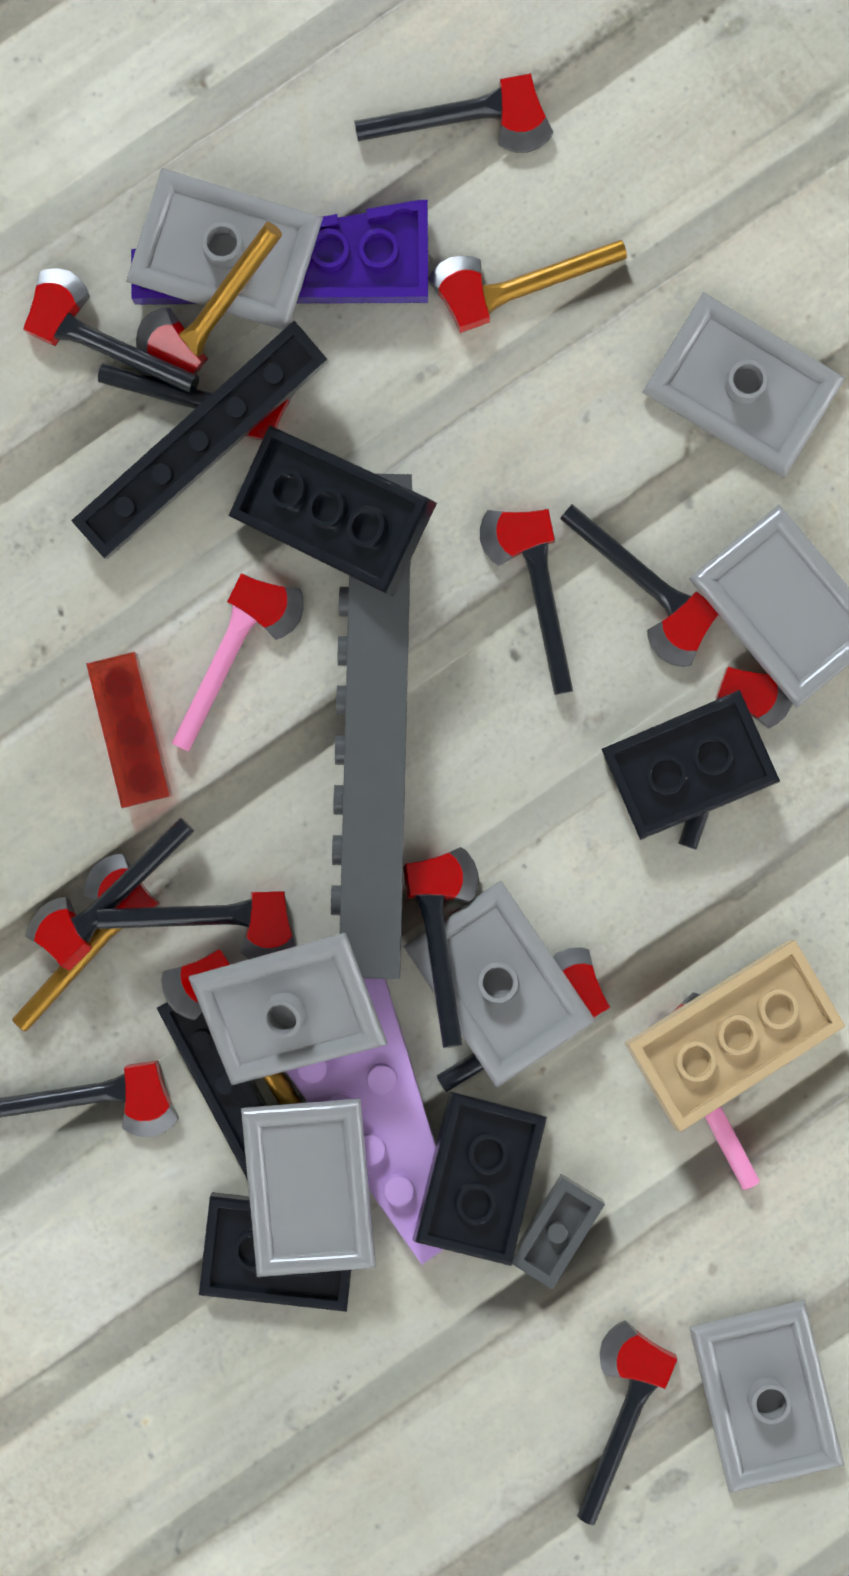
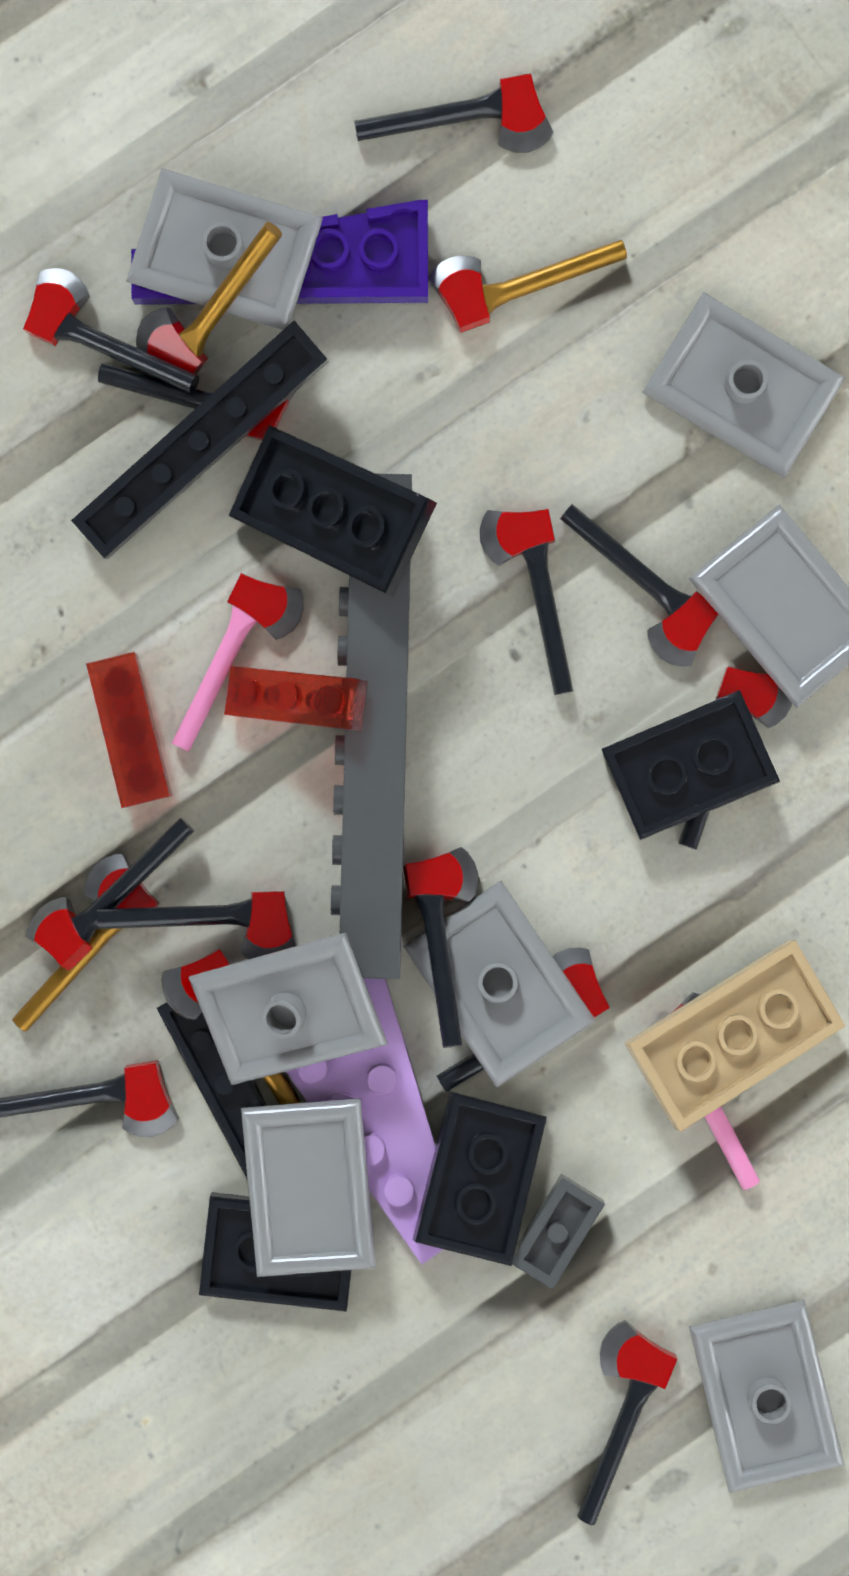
none -> clear red plate [224,666,368,732]

